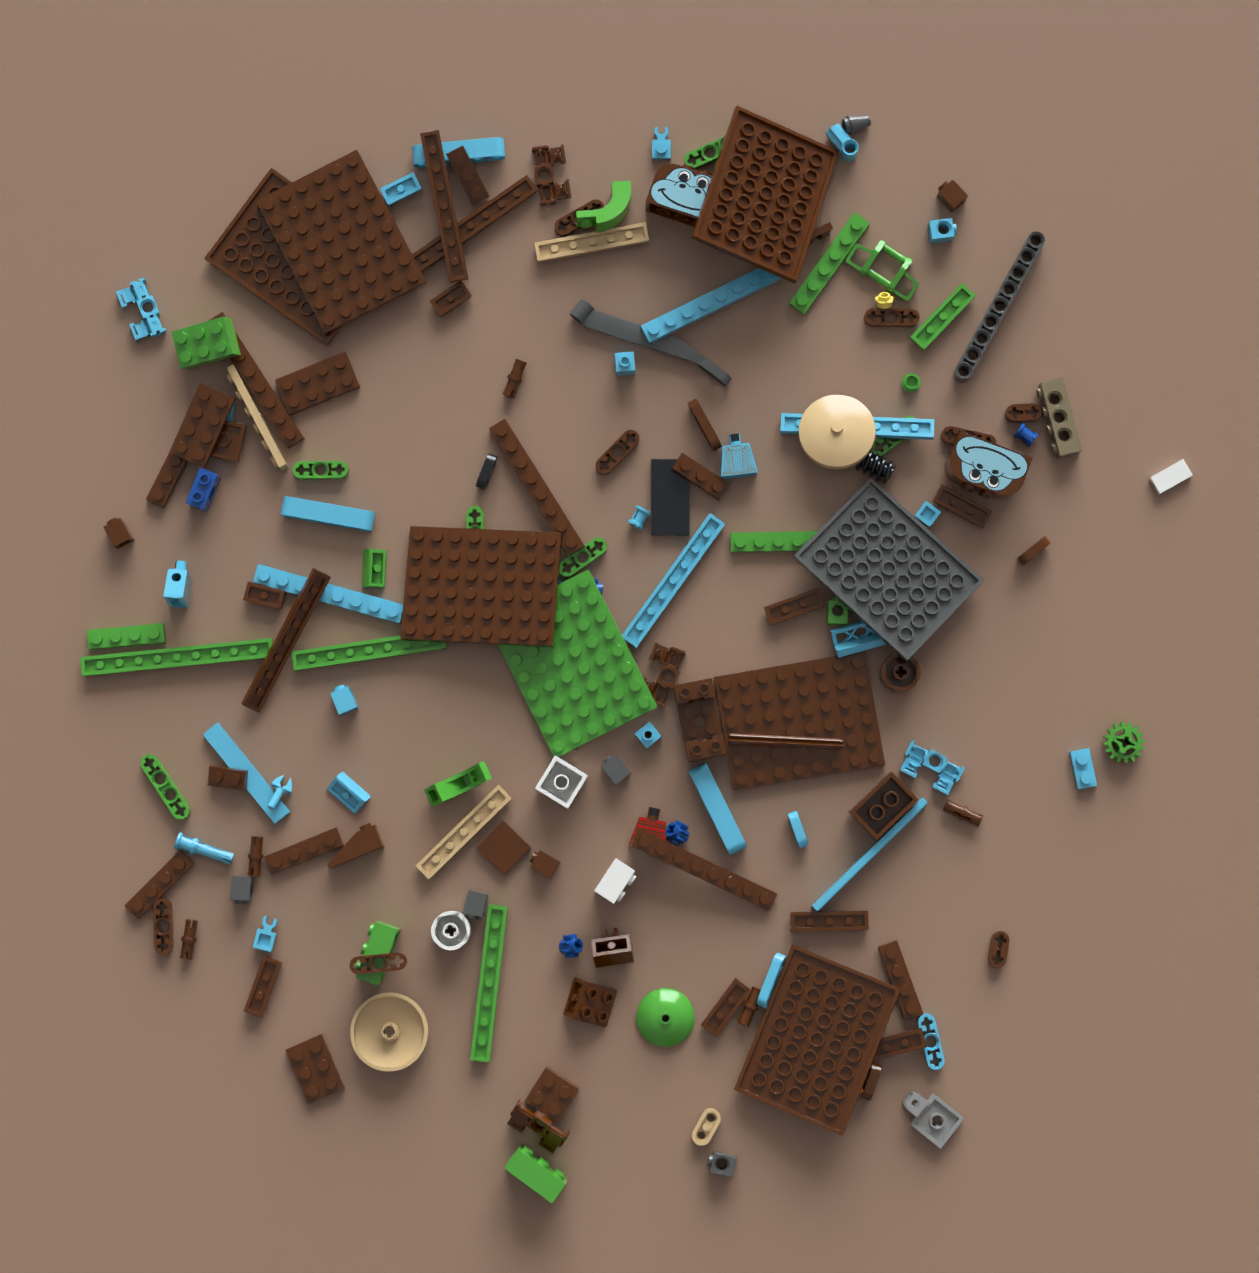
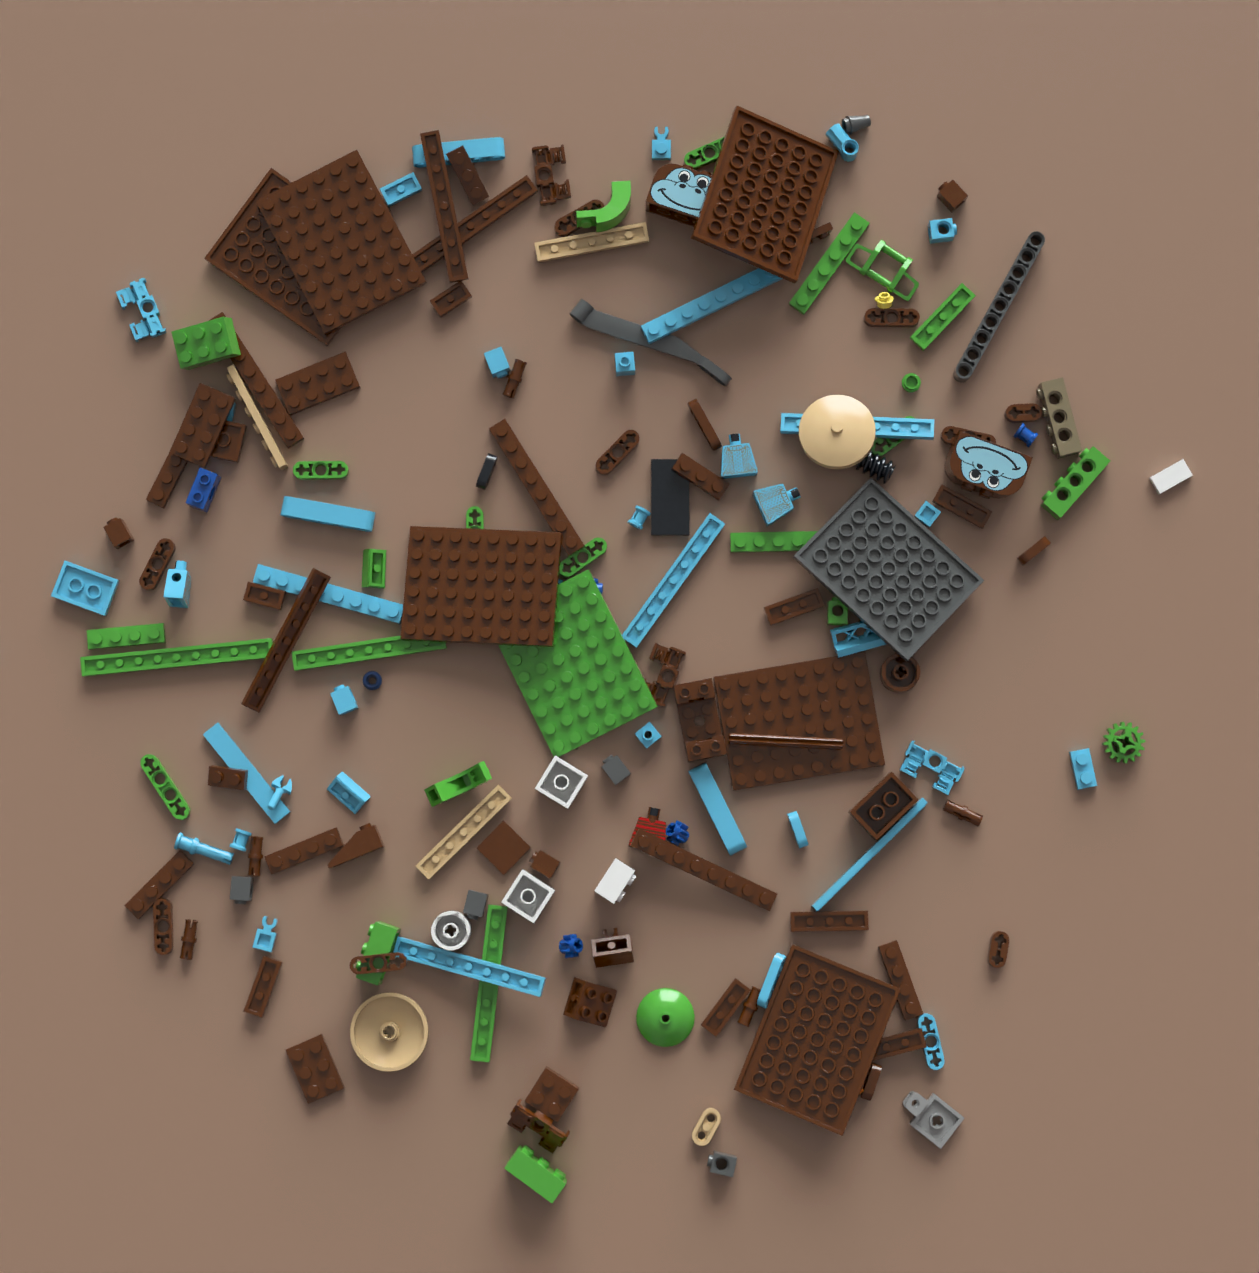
none -> medium azure plate [51,561,119,616]
none -> reddish brown beam [139,538,176,591]
none -> medium azure bush [229,828,252,852]
none -> dark blue plate [363,671,382,690]
none -> medium azure plate [393,936,546,997]
none -> medium azure brick [484,347,511,378]
none -> white brick [501,869,555,923]
none -> medium azure torso [752,484,801,527]
none -> bright green brick [1040,446,1110,520]

